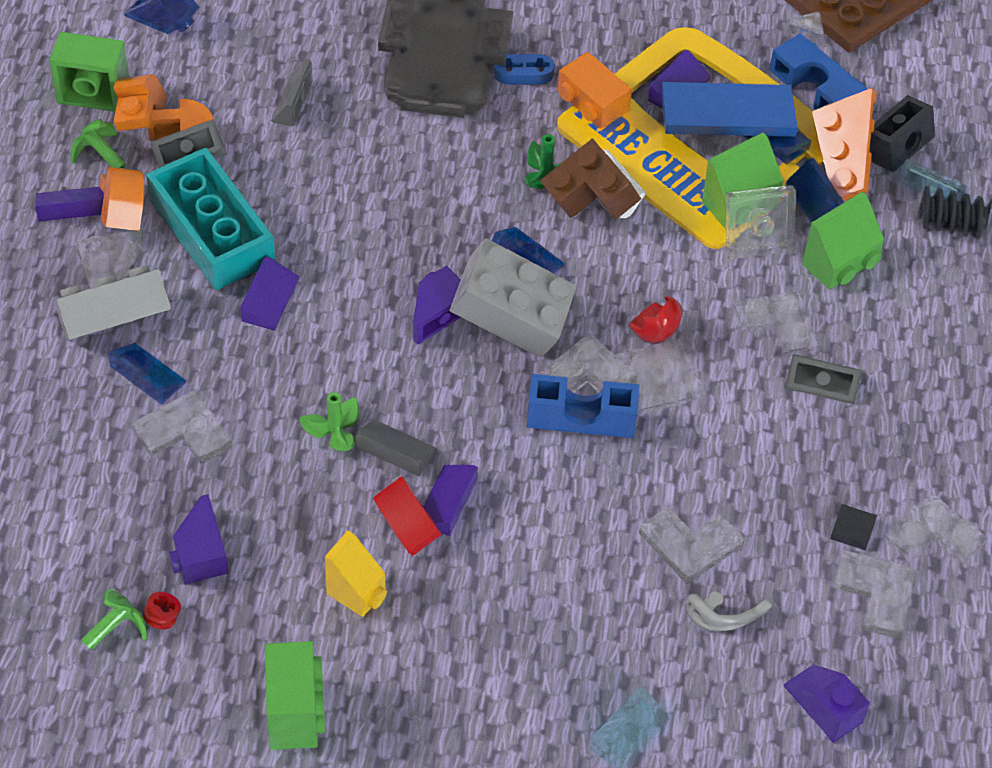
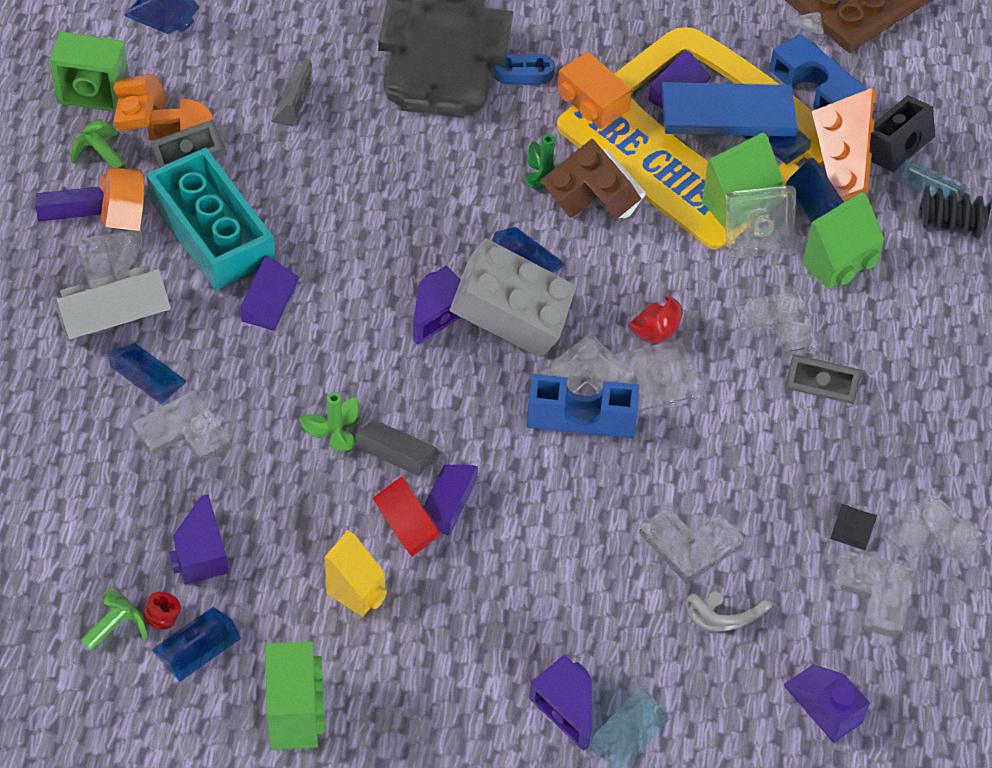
none -> clear blue slope [152,607,241,682]
none -> dark purple slope [529,654,592,751]

